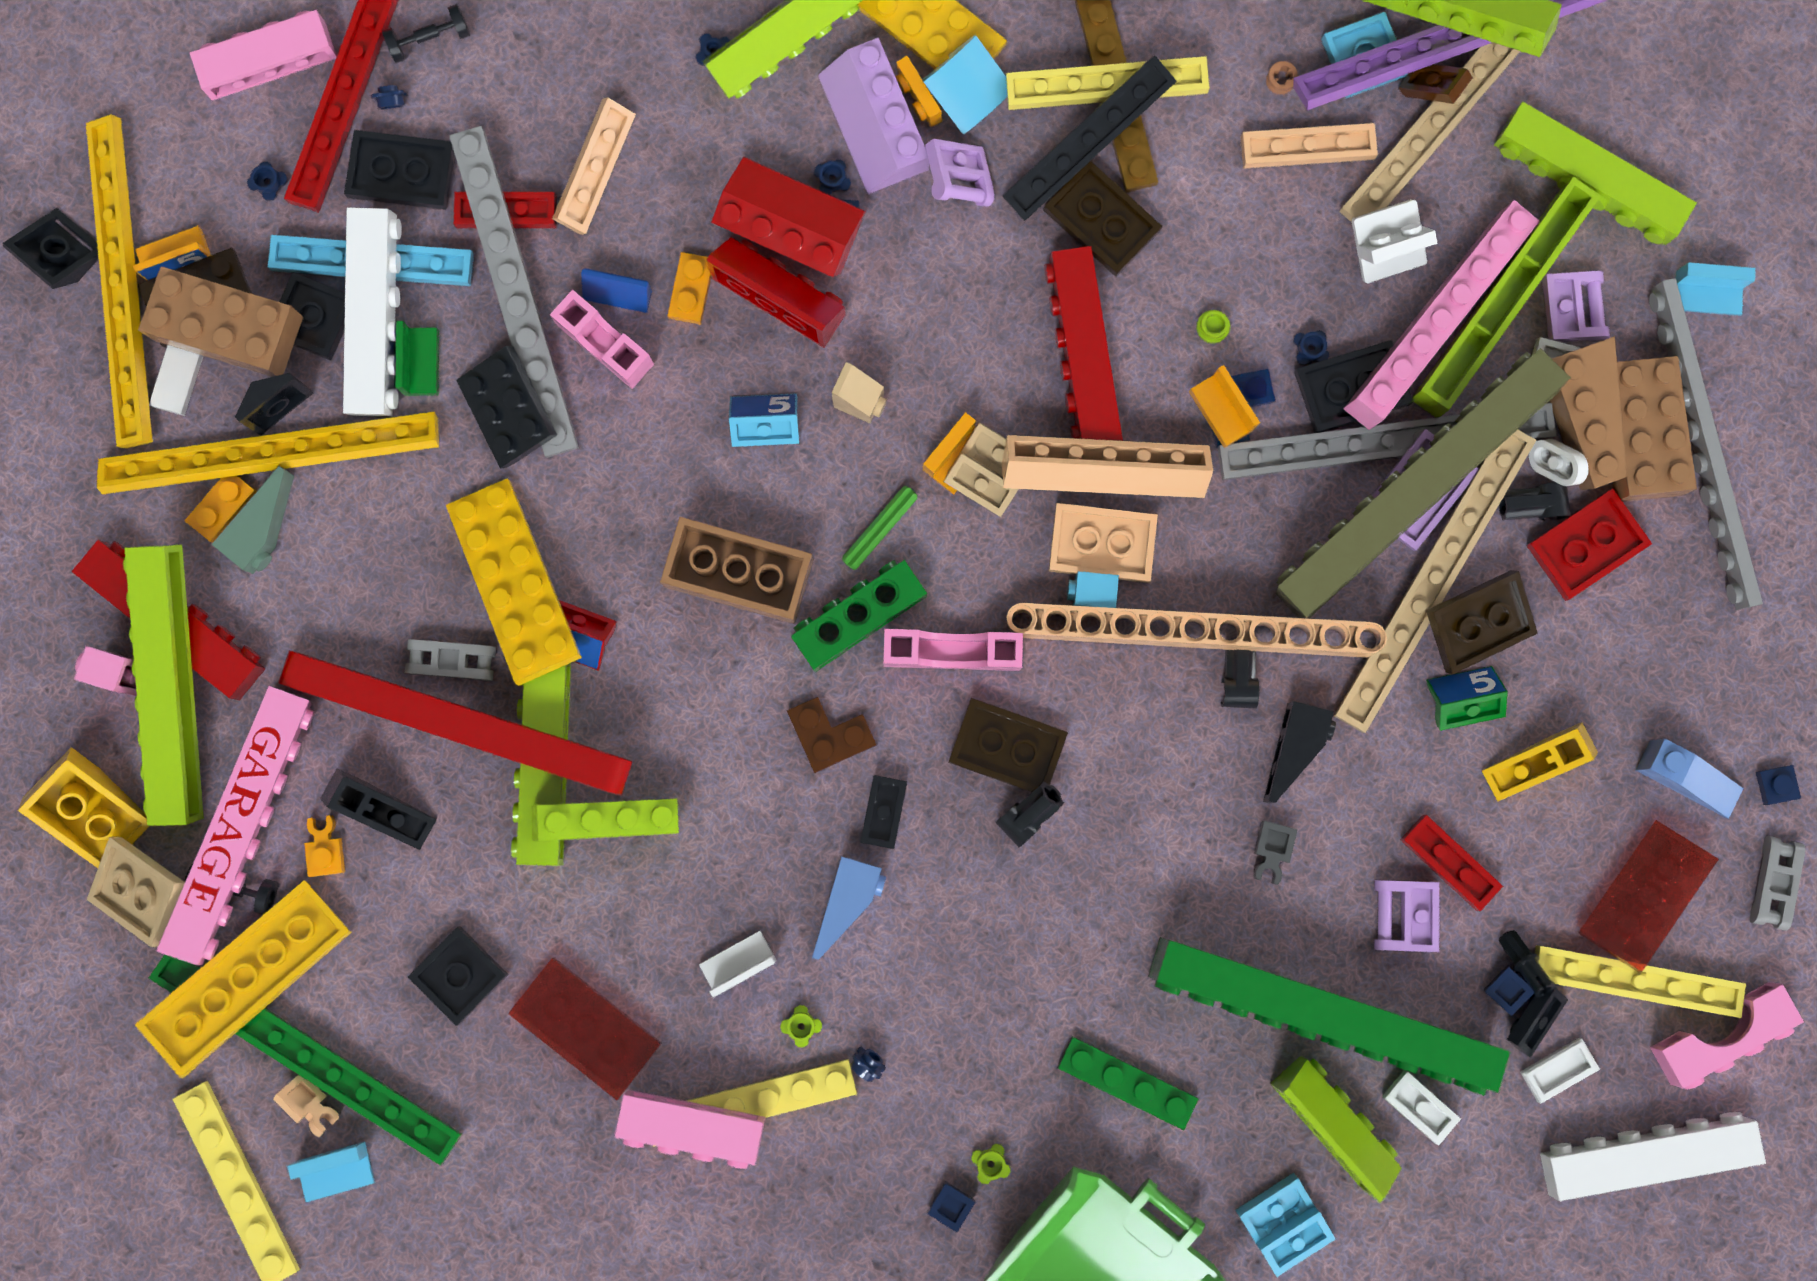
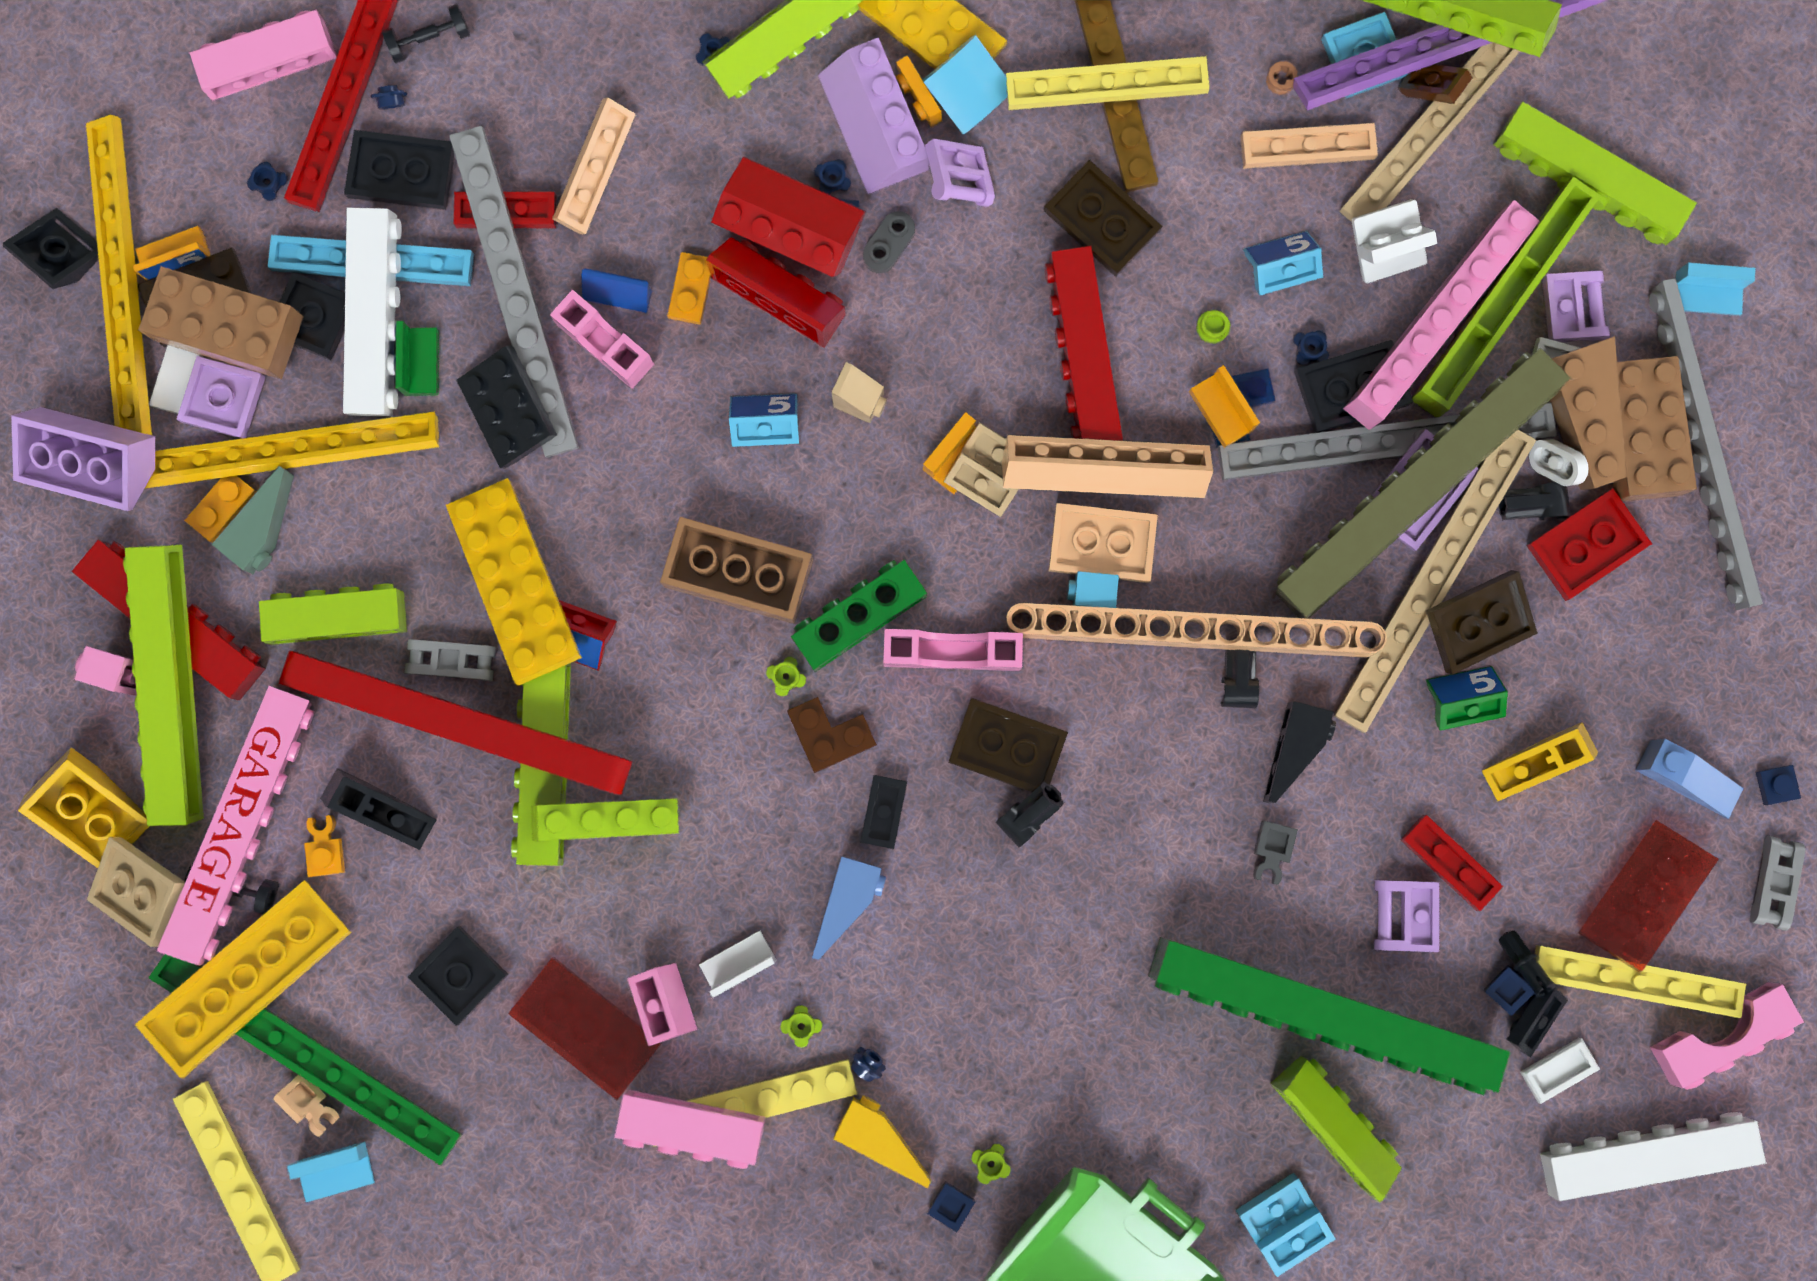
black slope [235,373,313,436] -> none
bright green axle [842,486,917,570] -> none
black plate [1002,55,1177,221] -> none
green plate [1057,1036,1199,1131] -> none
white plate [1382,1070,1461,1146] -> none
none -> lavender slope [11,407,155,511]
none -> lavender plate [176,356,265,439]
none -> lime brick [259,583,407,645]
none -> bright pink brick [627,963,697,1046]
none -> lime plate [766,657,806,697]
none -> yellow slope [833,1095,931,1188]
none -> dark grey plate [863,211,915,273]
none -> medium azure panel [1244,231,1323,295]

